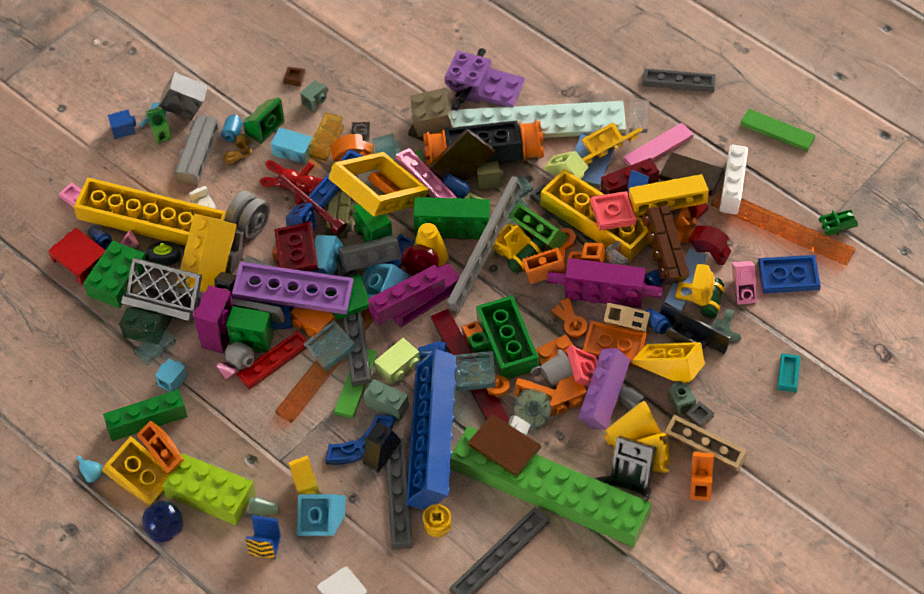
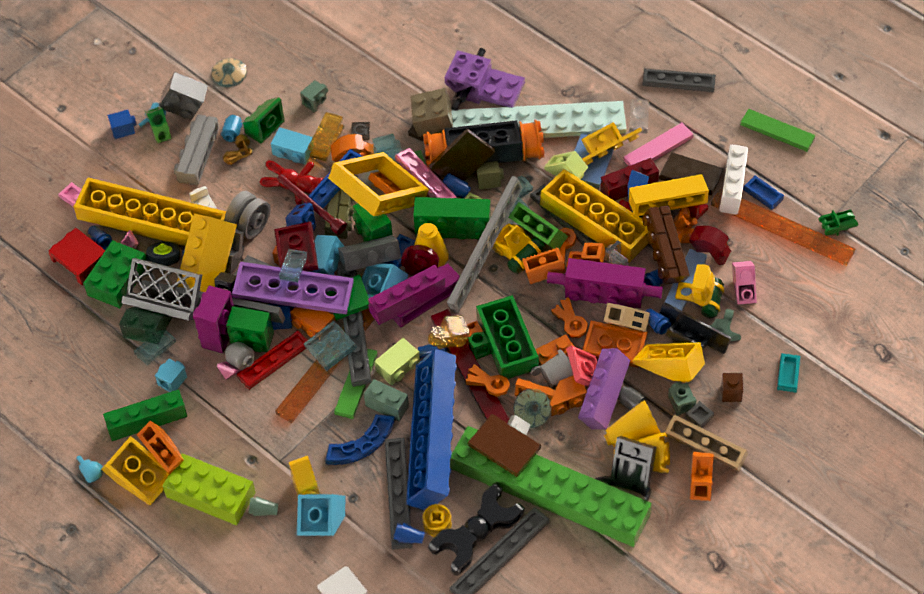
clear blue cylinder [142,500,184,542] -> none
blue piece [246,515,281,559] -> none
reddish brown tile [283,66,306,86] -> none
black slope [363,422,402,473] -> none
clear light blue plate [455,351,496,391] -> none
coral tile [590,191,637,231] -> none
blue tile [758,255,821,294] -> none
none -> tan dish [211,58,247,87]
none -> clear light blue tile [279,249,307,283]
none -> blue cone [393,523,425,544]
none -> clear yellow brick [427,315,470,349]
none -> black piece [428,483,525,576]
none -> reddish brown brick [721,373,744,402]
none -> blue tile [743,175,784,210]

